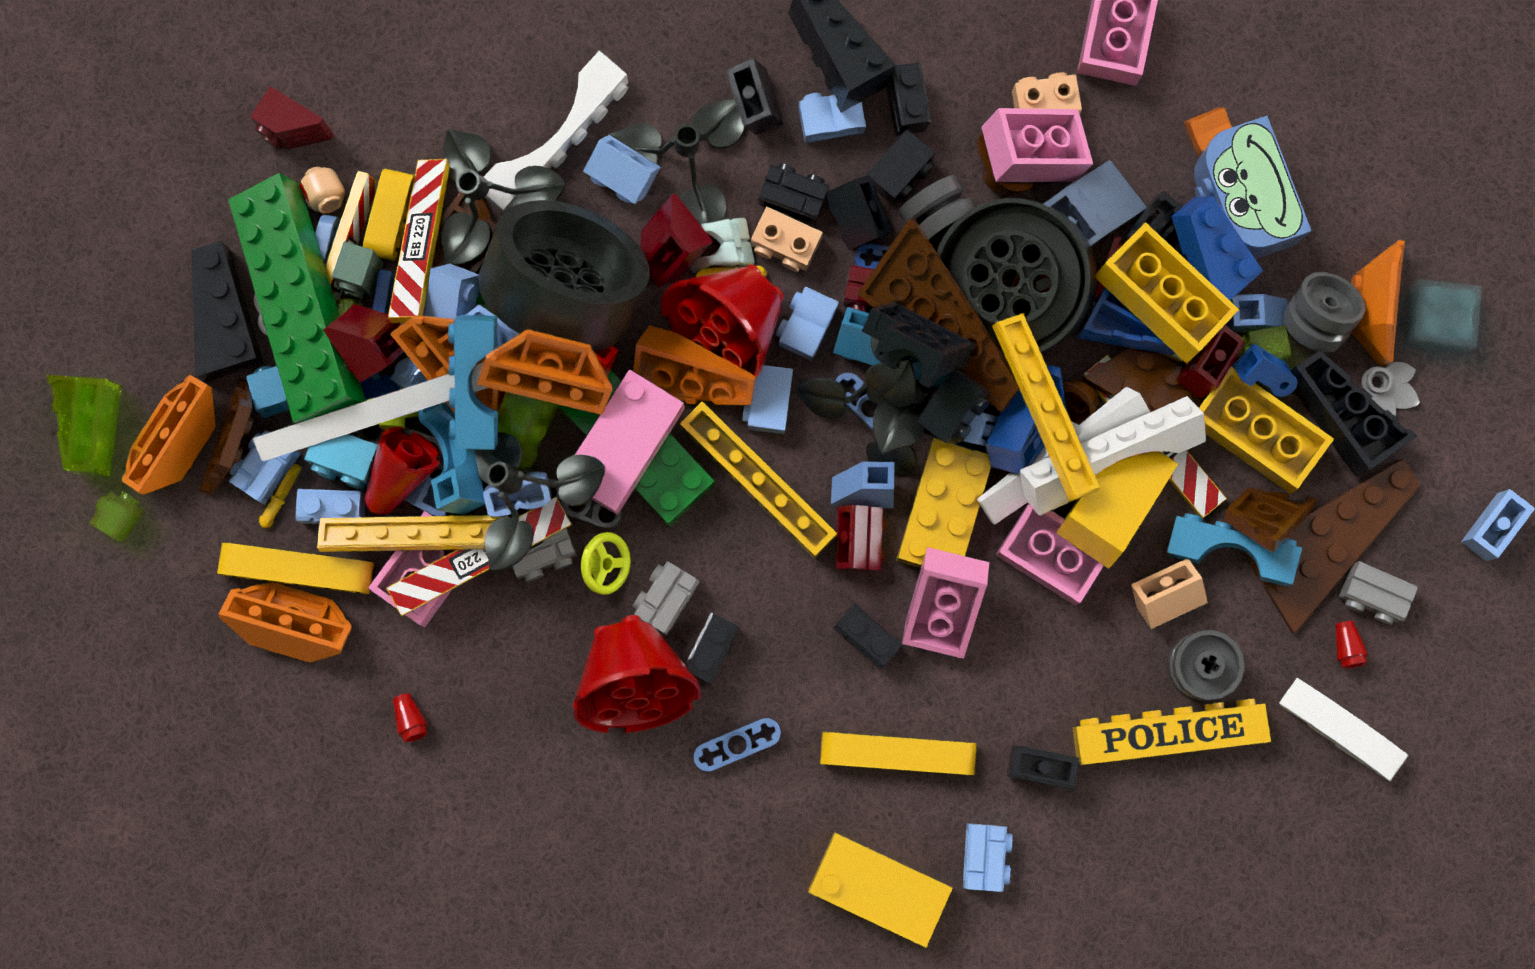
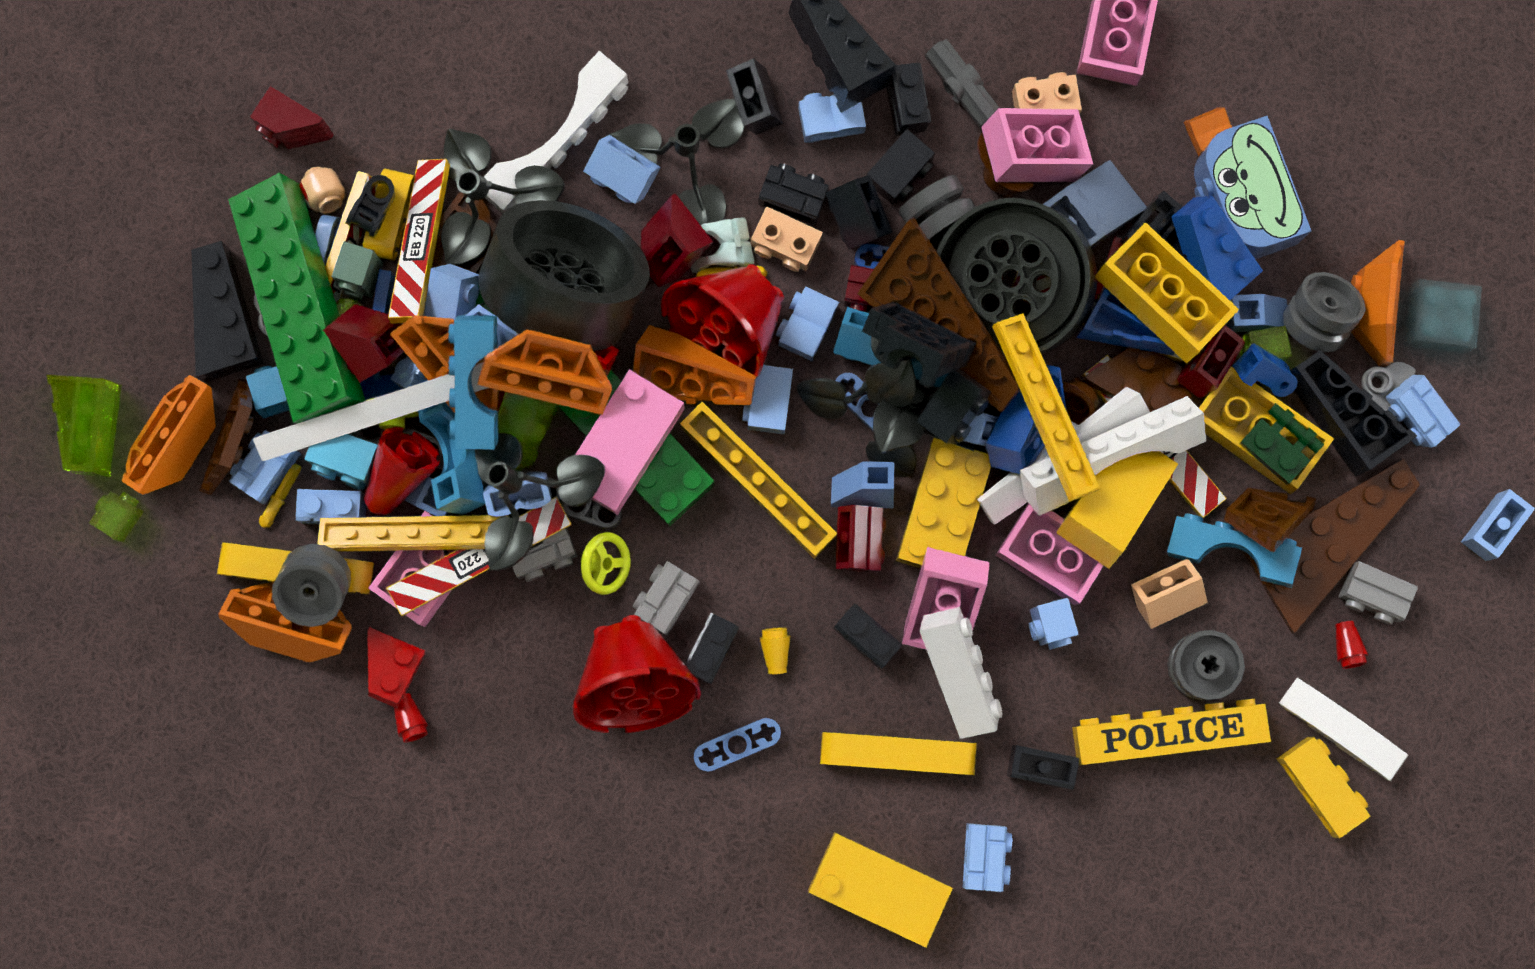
none -> dark grey wheel [272,544,351,627]
none -> black piece [345,175,395,238]
none -> red wing [367,627,425,709]
none -> yellow cone [759,628,791,674]
none -> white brick [920,607,1002,739]
none -> dark grey piece [925,39,999,128]
none -> light blue brick [1028,598,1079,650]
none -> dark green plate [1239,403,1324,485]
none -> yellow brick [1277,737,1371,838]
none -> light blue brick [1386,375,1460,448]

